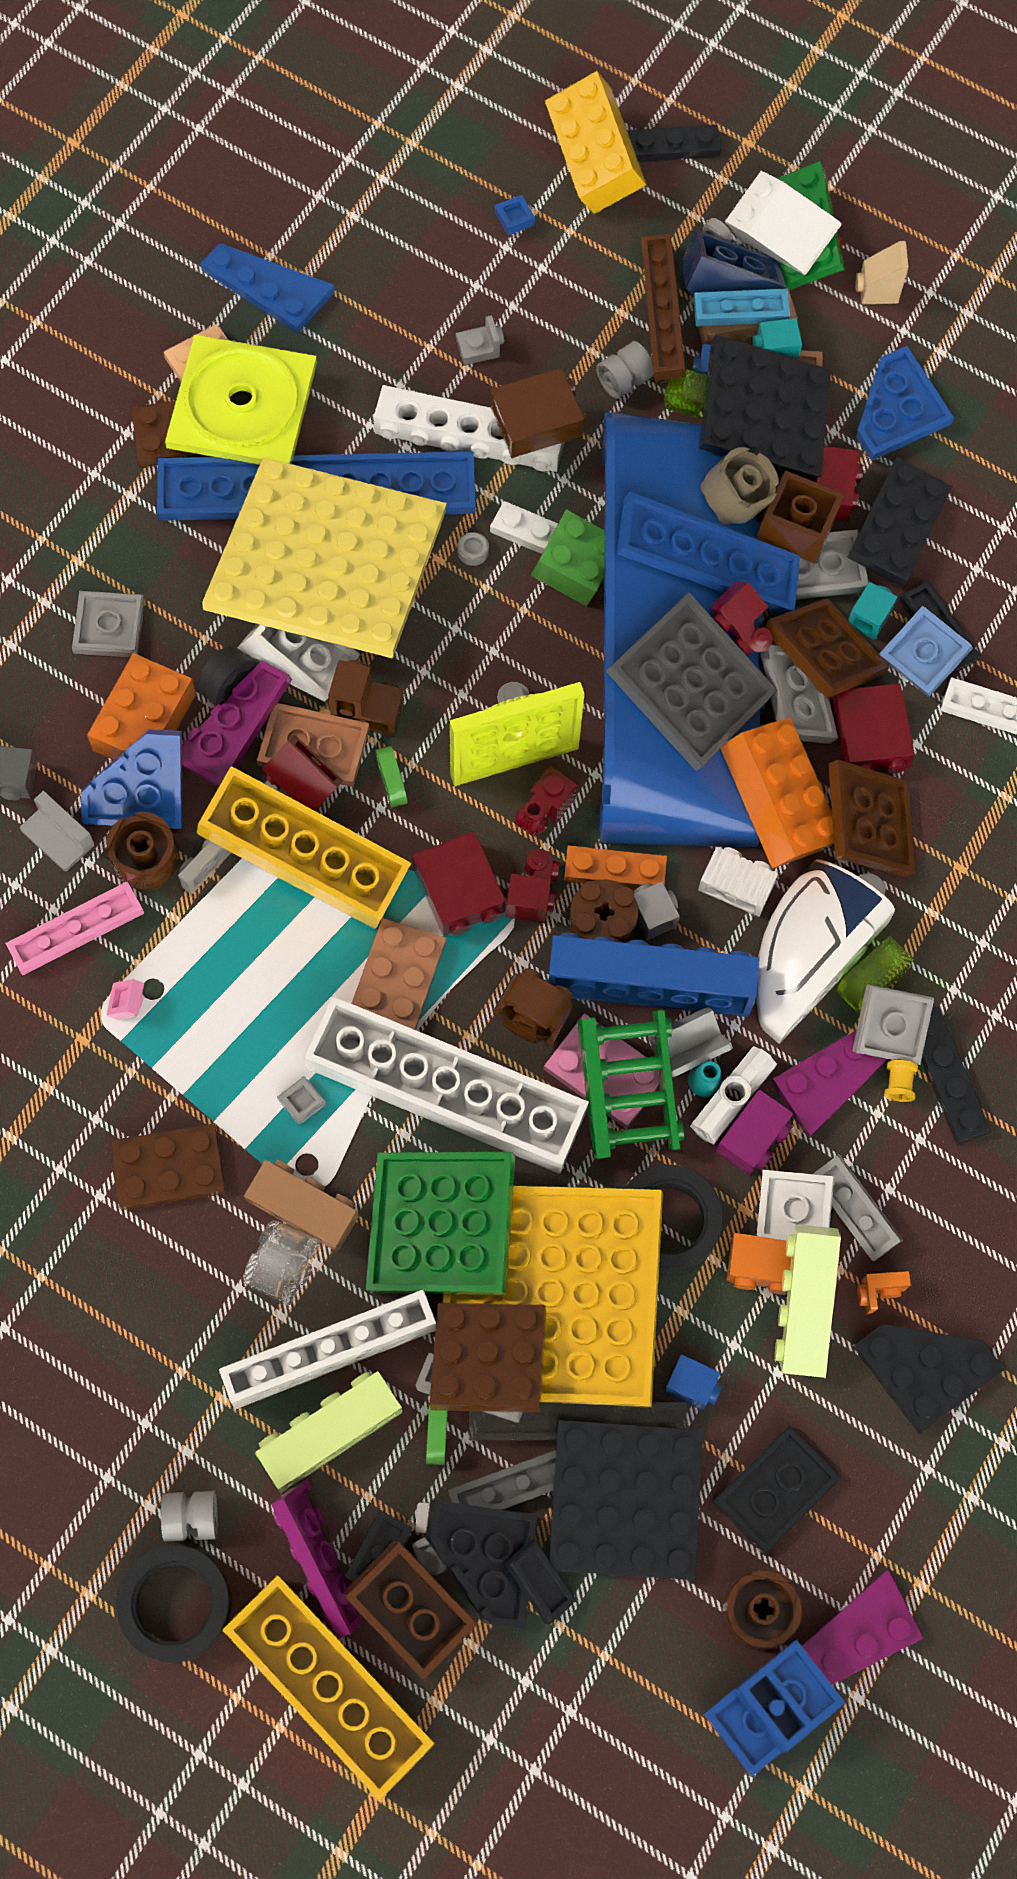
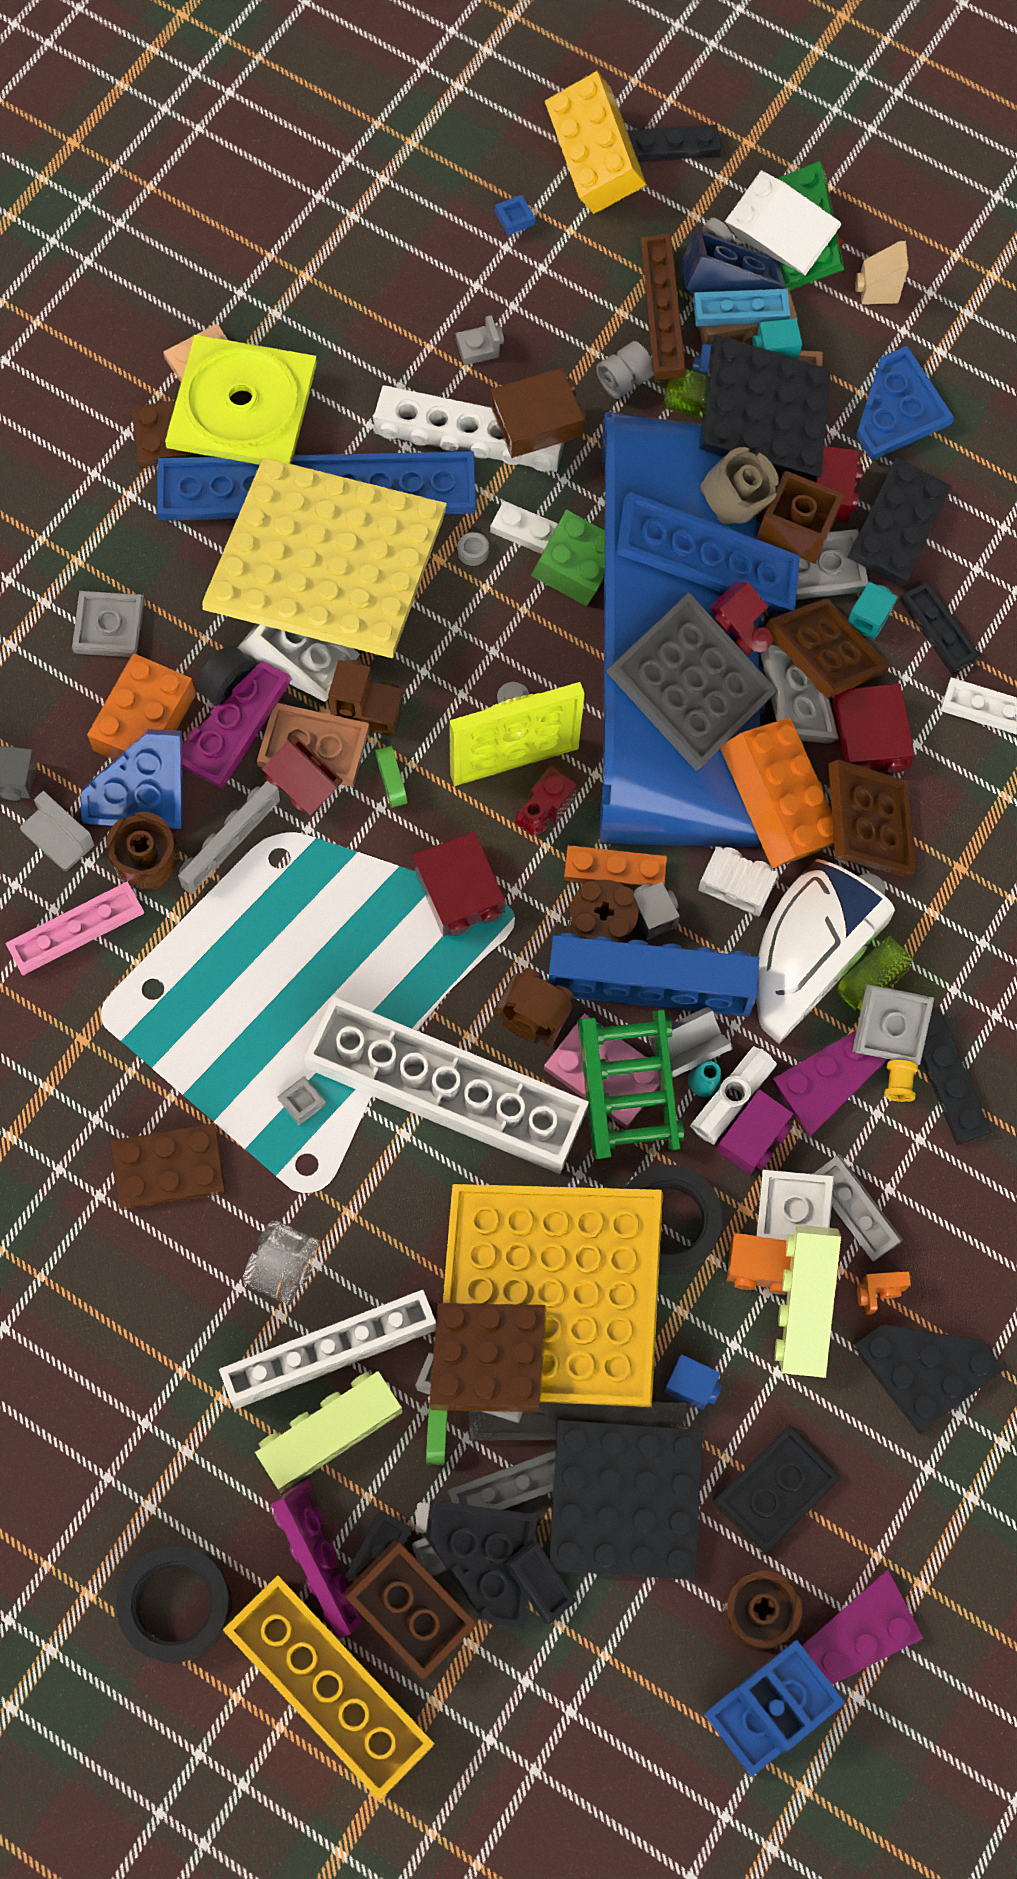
bright pink plate [107,979,144,1019] -> none
light grey wheel [161,1490,218,1542] -> none
yellow brick [197,766,411,930] -> none
blue wing [201,243,335,334] -> none
medium nougat brick [244,1160,359,1252] -> none
nougat plate [351,918,446,1030] -> none
green plate [365,1152,515,1295] -> none
dark red brick [505,849,560,923] -> none
medium blue plate [879,606,973,697] -> none

